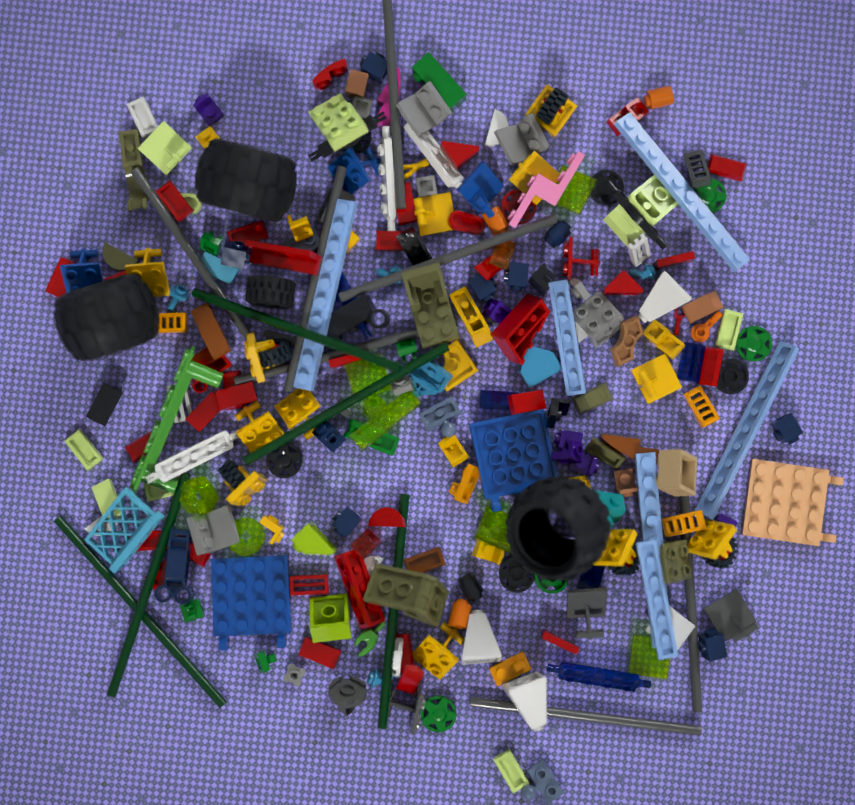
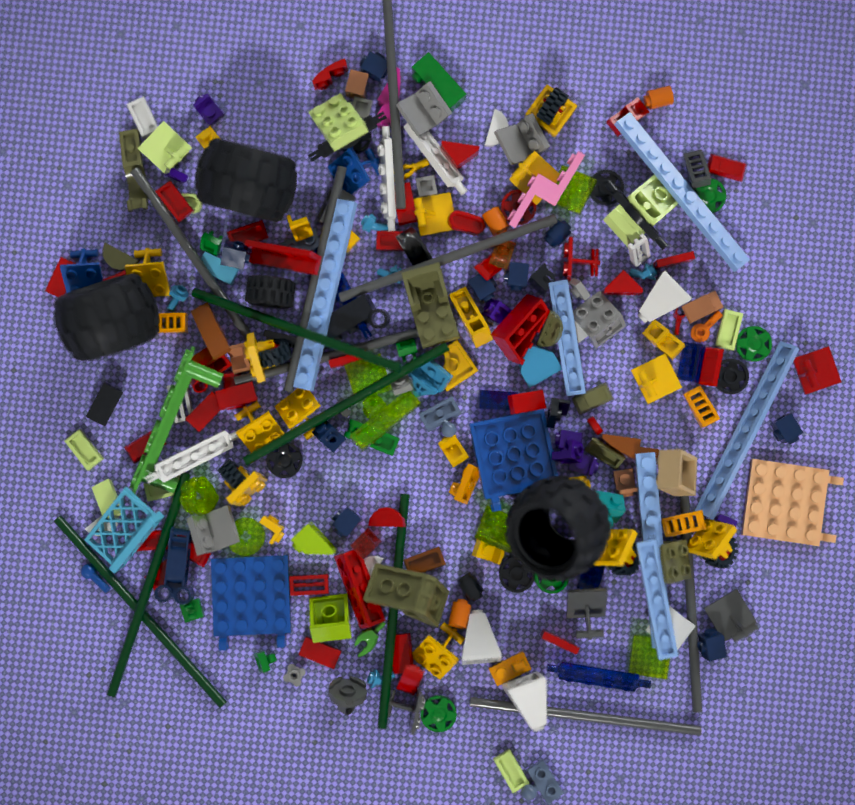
white tile [392,637,403,677] -> none
blue plate [457,161,504,218] -> none
medium nougat tile [610,316,644,367] -> none
none -> blue bar [81,564,111,593]
none -> dark purple tile [164,168,188,183]
none -> nougat panel [228,343,251,374]
none -> dark azure plate [361,214,388,233]
none -> olive tile [536,311,563,347]
none -> red tile [587,416,603,435]
none -> red plate [793,346,841,395]

